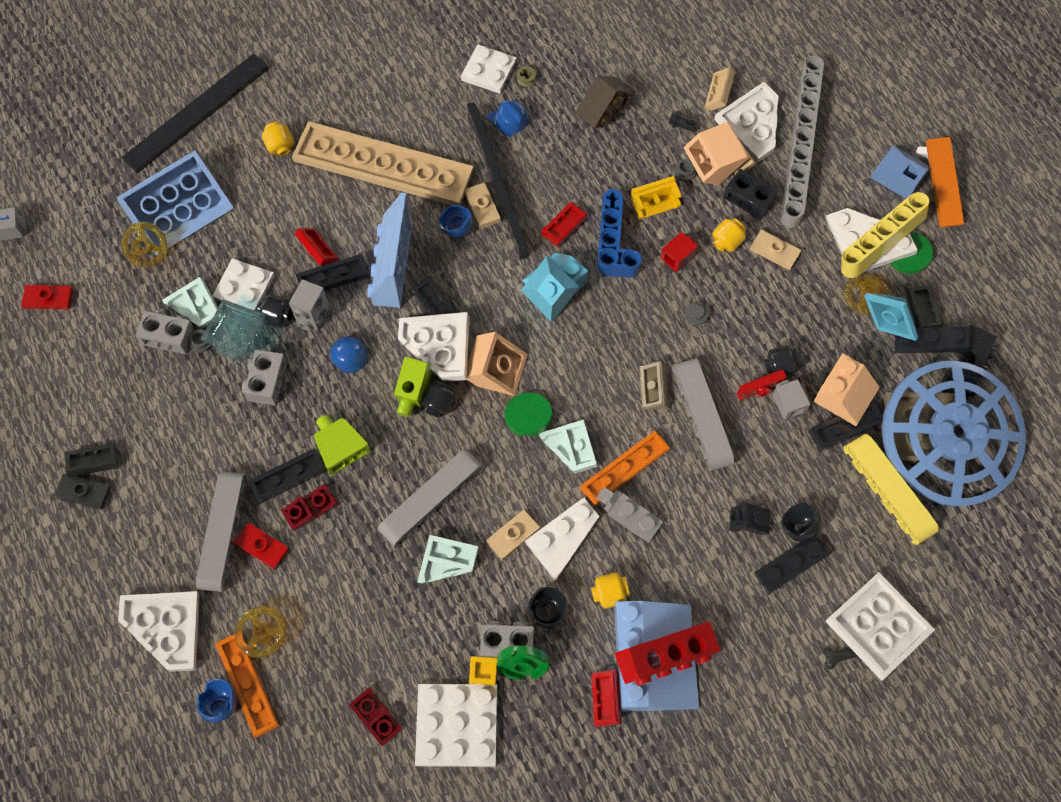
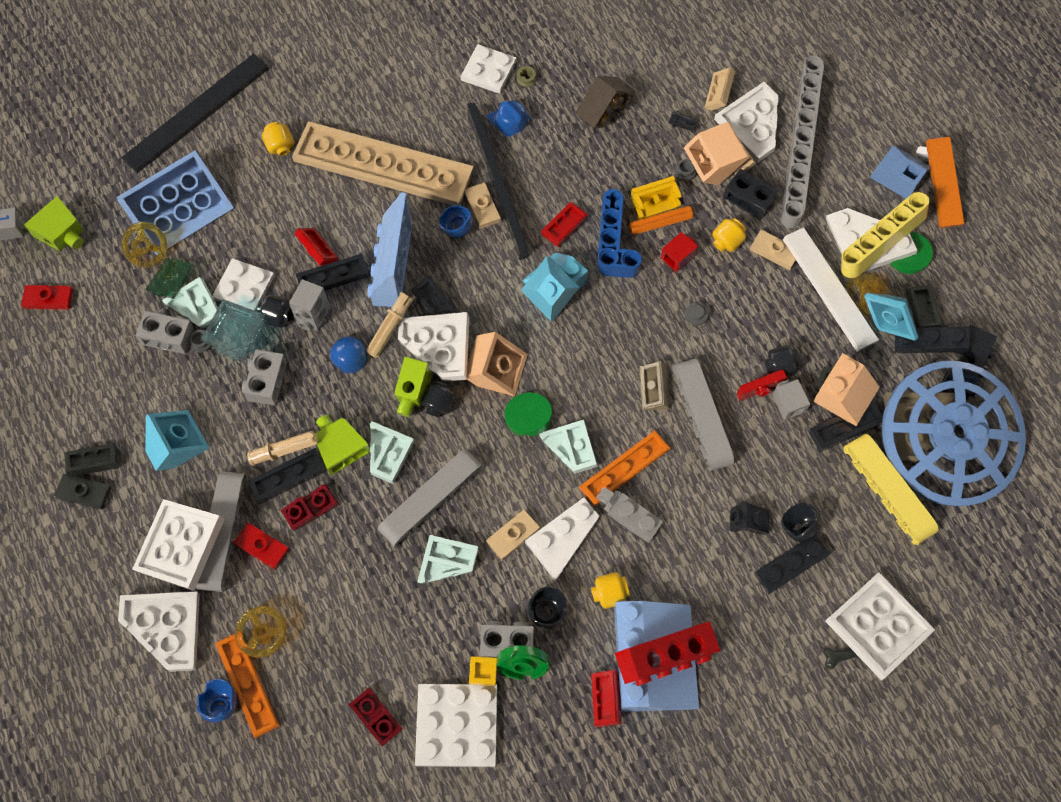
none -> lime torso [24,196,84,251]
none -> white plate [132,499,225,591]
none -> clear green piece [145,258,195,299]
none -> medium azure slope [145,410,209,471]
none -> tan axle [247,431,318,466]
none -> tan axle [366,292,414,358]
none -> light aqua wing [370,421,414,484]
none -> orange axle [628,206,693,235]
none -> white tile [783,228,879,352]

